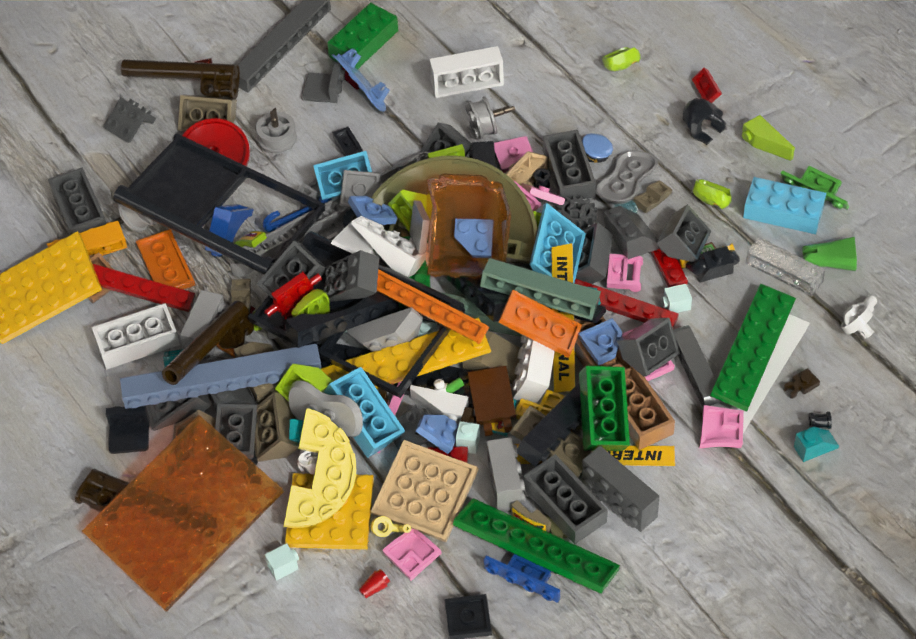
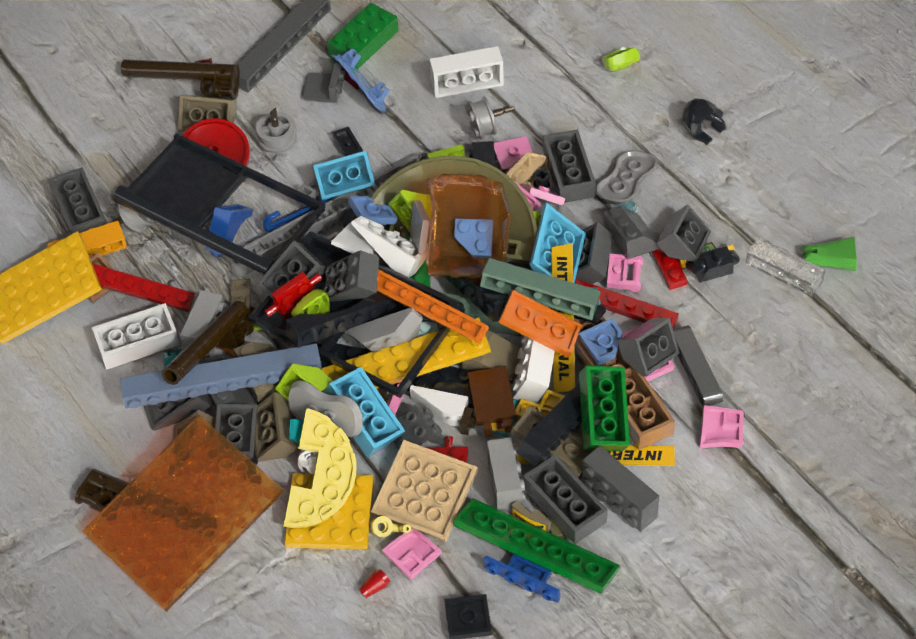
dark grey bracket [104,97,156,143] -> none
black bracket [106,405,150,454] -> none
orange tile [136,229,195,290] -> none
lime slope [234,231,267,248] -> none
light aqua brick [265,543,299,580] -> none
light grey tile [340,170,381,208] -> none
medium blue plate [416,415,459,454] -> none
dark grey slope [420,122,472,157] -> none
arm [434,378,464,393] -> none
light aqua brick [456,421,480,454] -> none
dark grey gear [557,196,597,229] -> none
medium blue piece [582,133,613,163] -> none
dark tan slope [632,180,673,213] -> none
light aqua brick [661,284,692,313] -> none
red plate [692,68,722,103] -> none
lime piece [693,179,732,209] -> none
green plate [710,284,796,412] -> none
white sticker [731,314,810,433] -> none
lime slope [742,115,795,161] -> none
medium azure brick [743,177,826,234] -> none
bright green bracket [781,166,849,210] -> none
dark brown plate [783,368,820,399] -> none
teal slope [794,427,839,462] -> none
black bush [809,411,832,429] -> none
white pin [841,295,877,339] -> none

